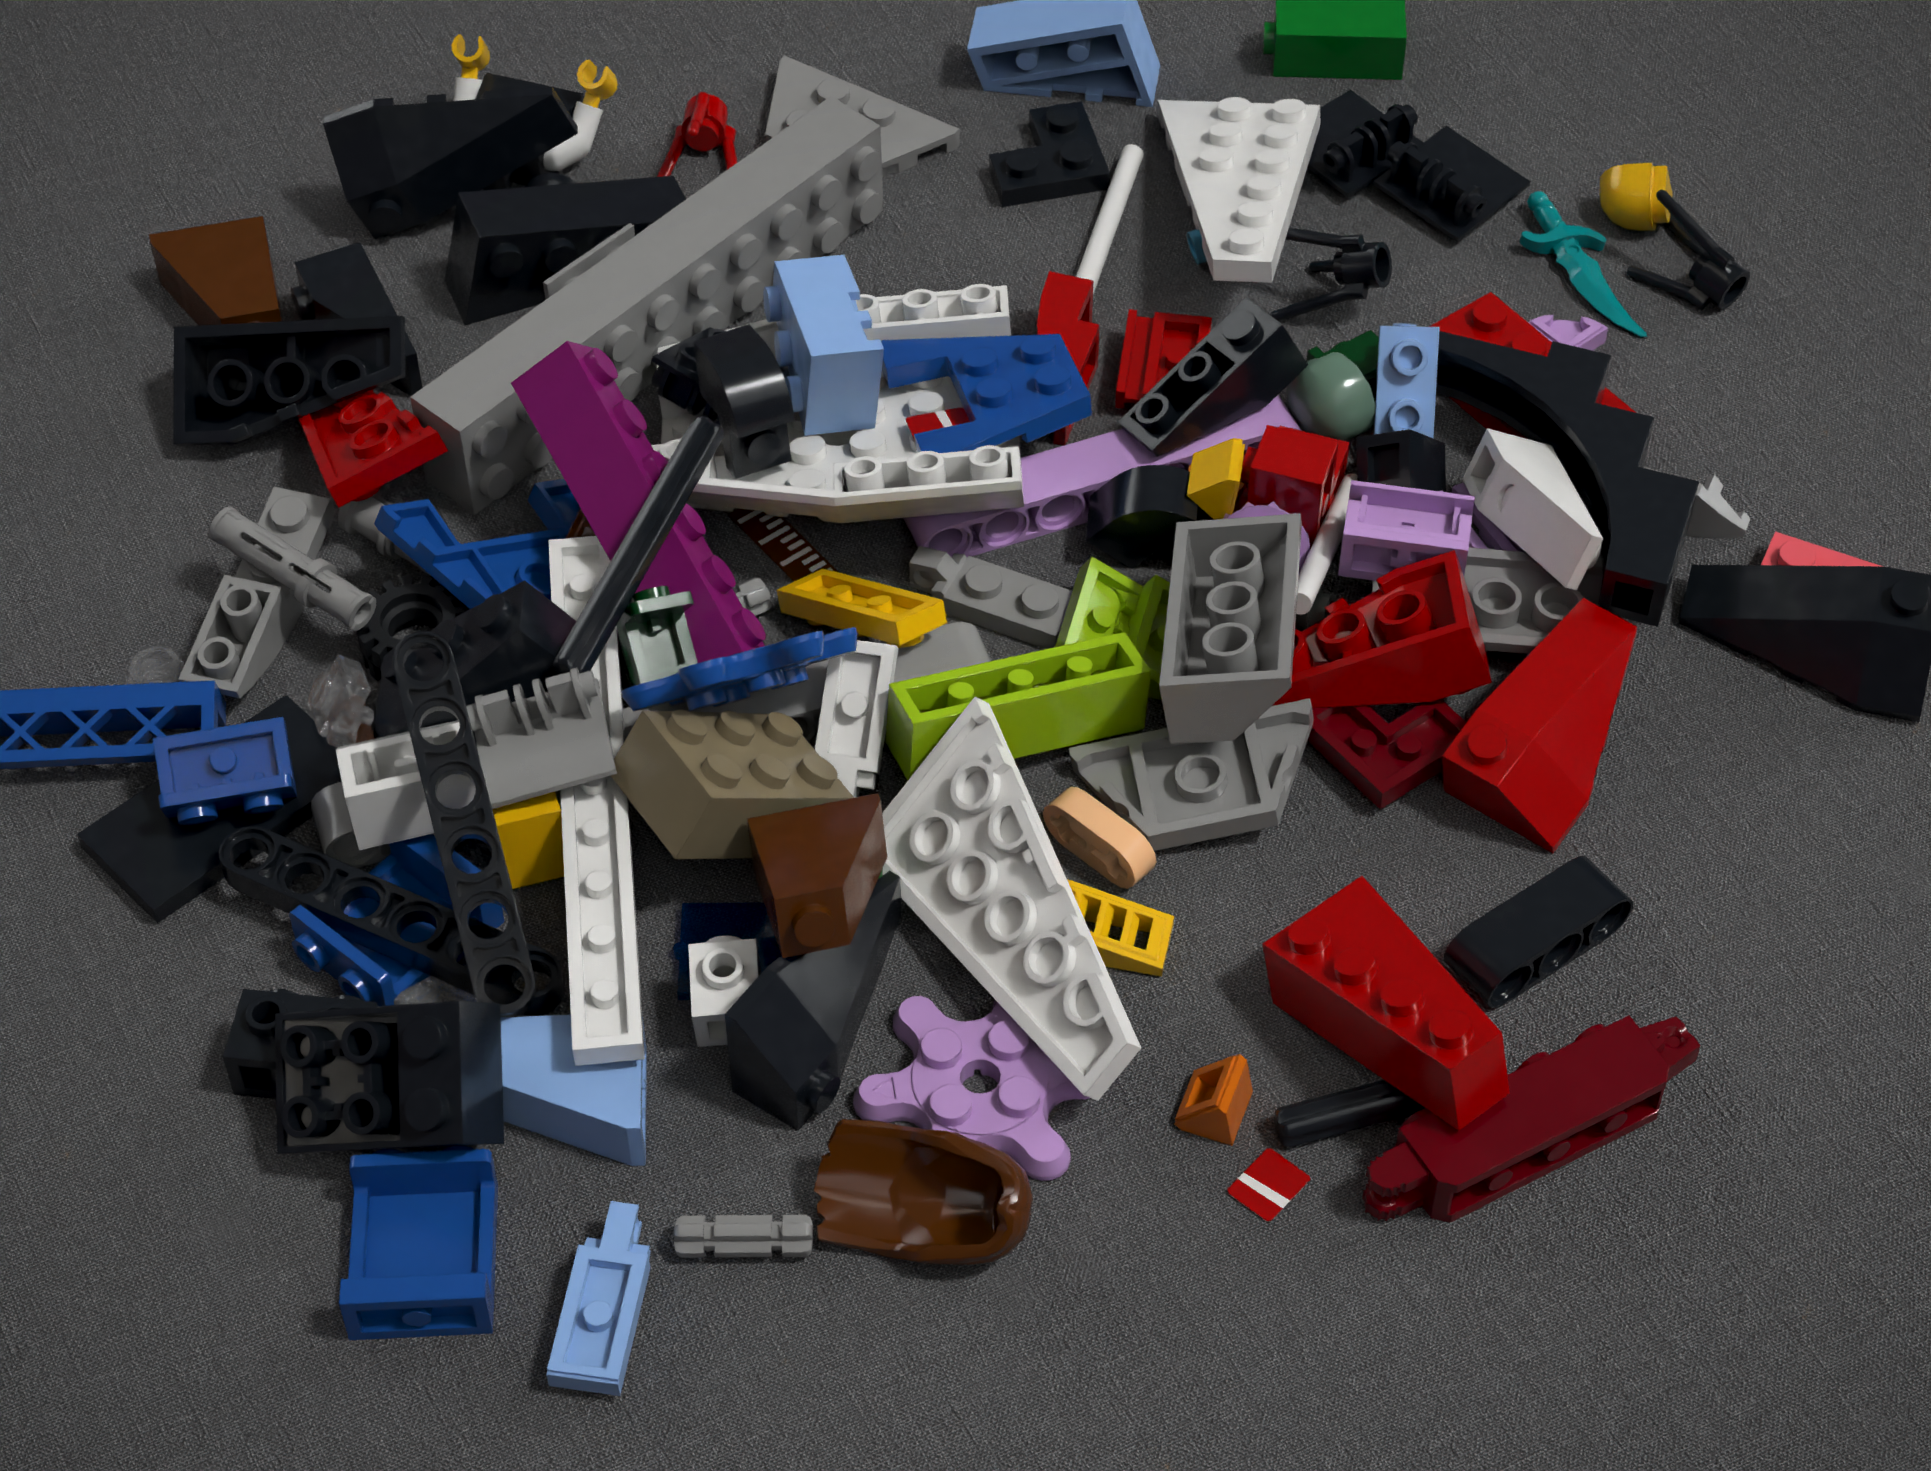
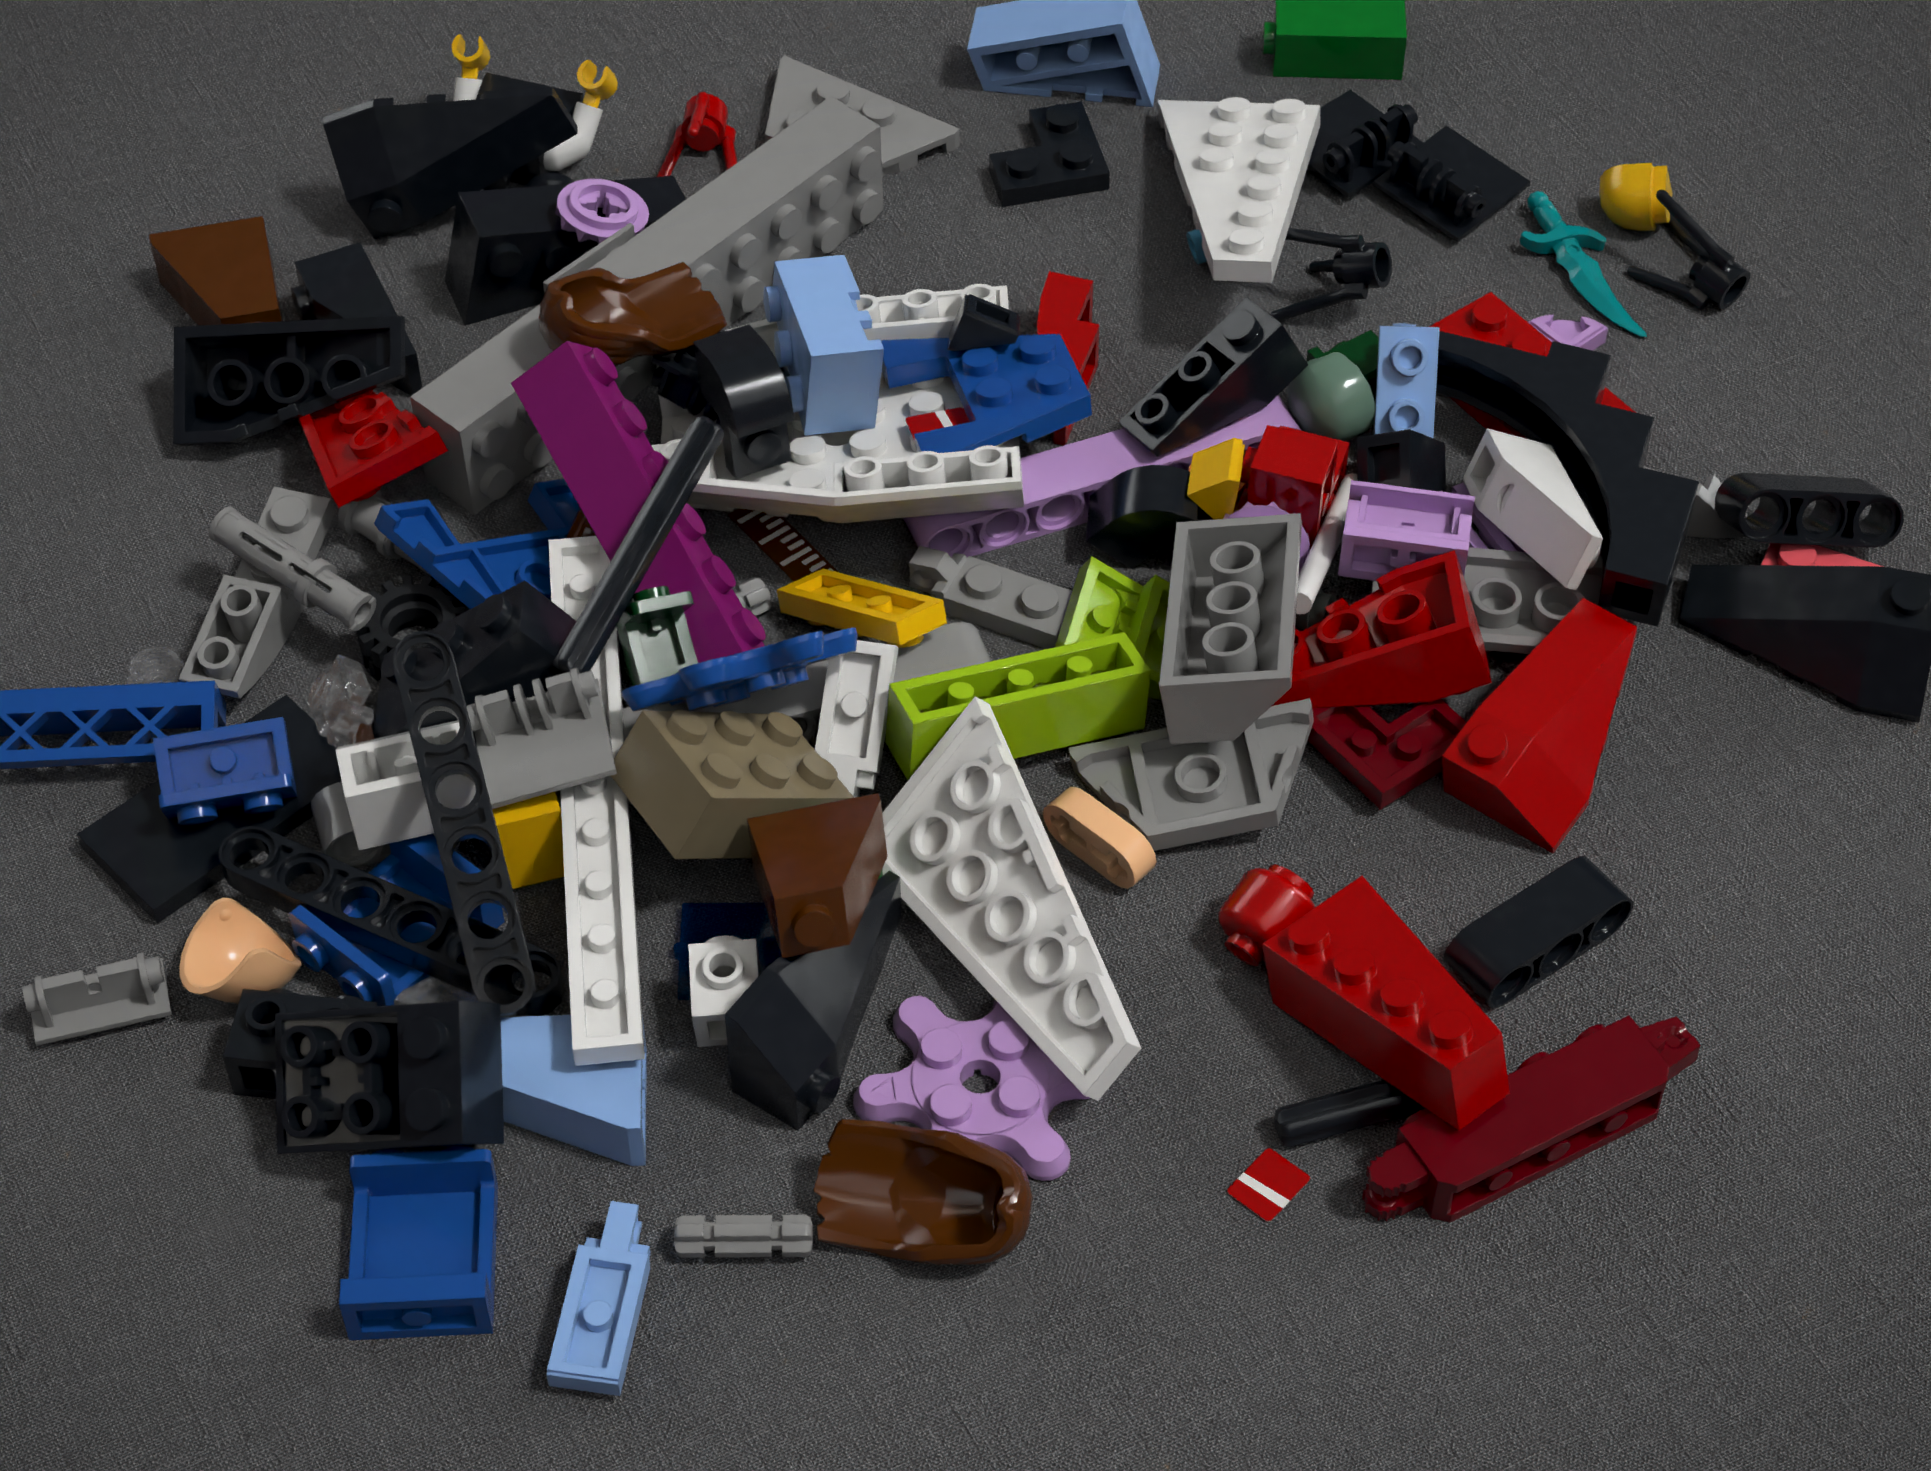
yellow slope [1067,879,1174,977] -> none
white bar [1076,144,1144,294] -> none
red plate [1115,309,1212,409] -> none
orange slope [1174,1054,1253,1146] -> none
none -> light grey hinge [22,952,172,1046]
none -> light nougat helmet [179,897,302,1004]
none -> reddish brown hair [539,262,727,367]
none -> lavender gear [555,179,649,244]
none -> black slope [947,294,1020,351]
none -> red head [1218,864,1315,966]
none -> black beam [1715,473,1904,548]

